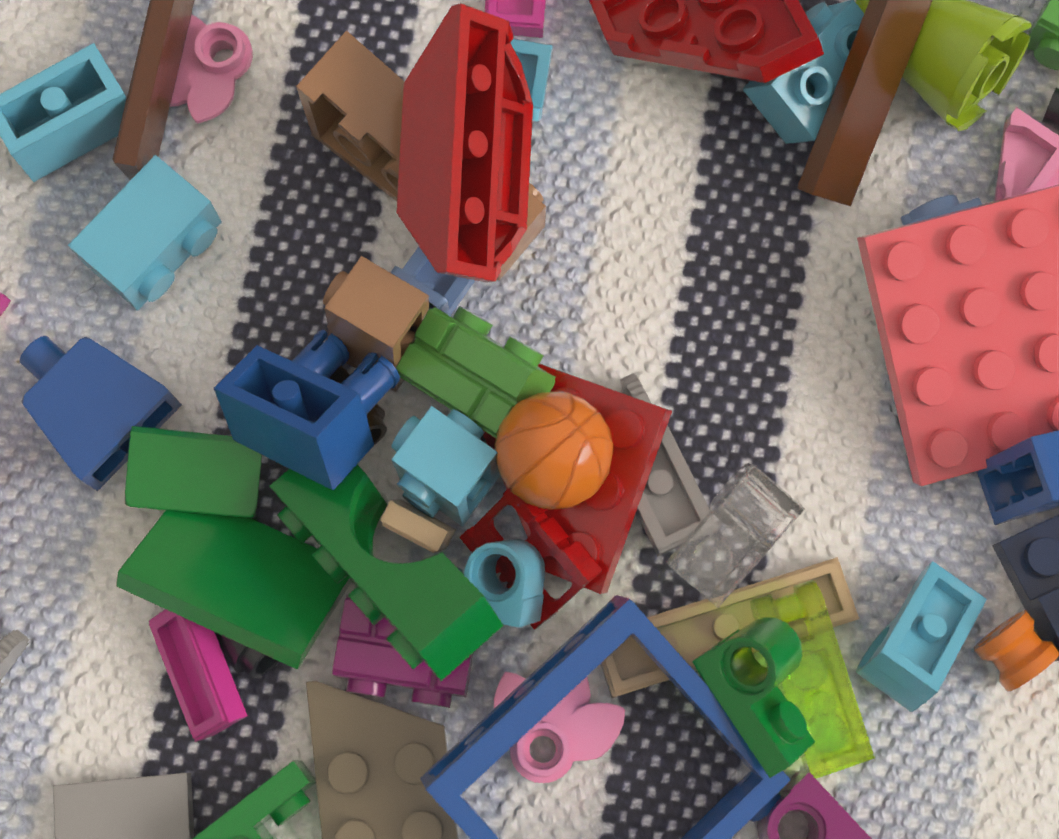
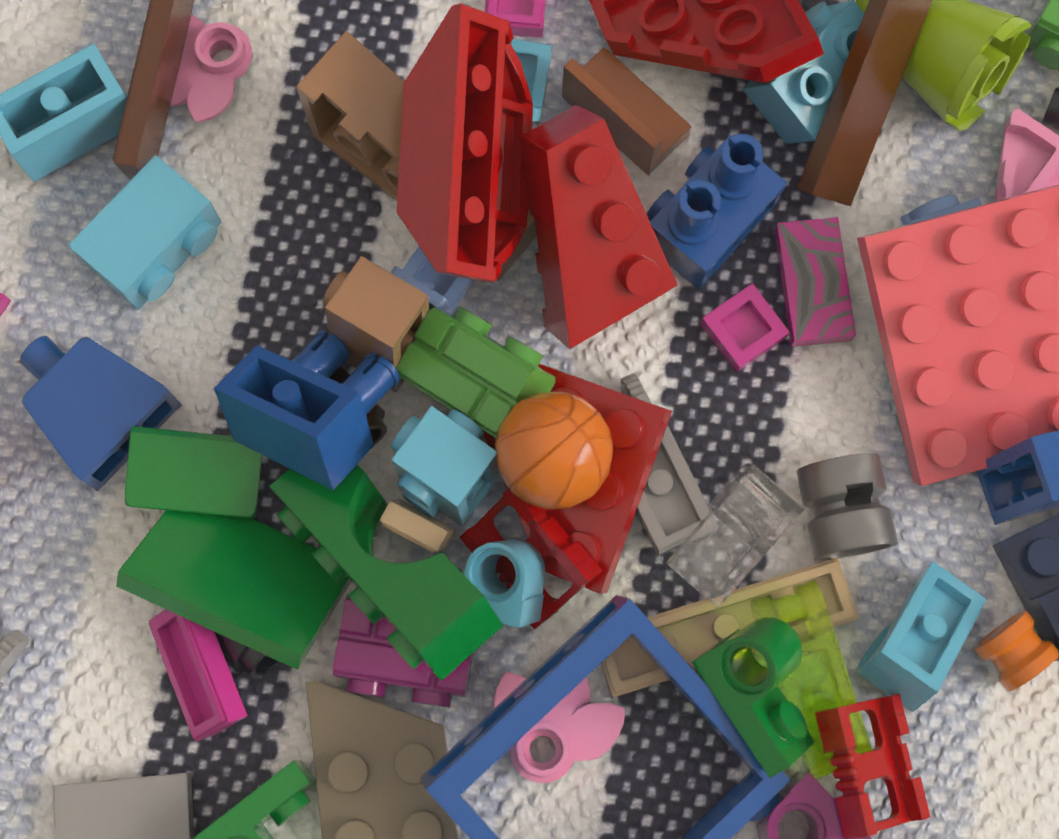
none -> red wedge [521,105,678,349]
none -> dark orange panel [562,47,692,175]
none -> blue brick [646,133,787,290]
none -> dark pink tile [700,283,790,373]
none -> dark pink tile [774,217,856,347]
none -> flat silver wheel [796,453,899,560]
none -> red piece [815,694,931,839]

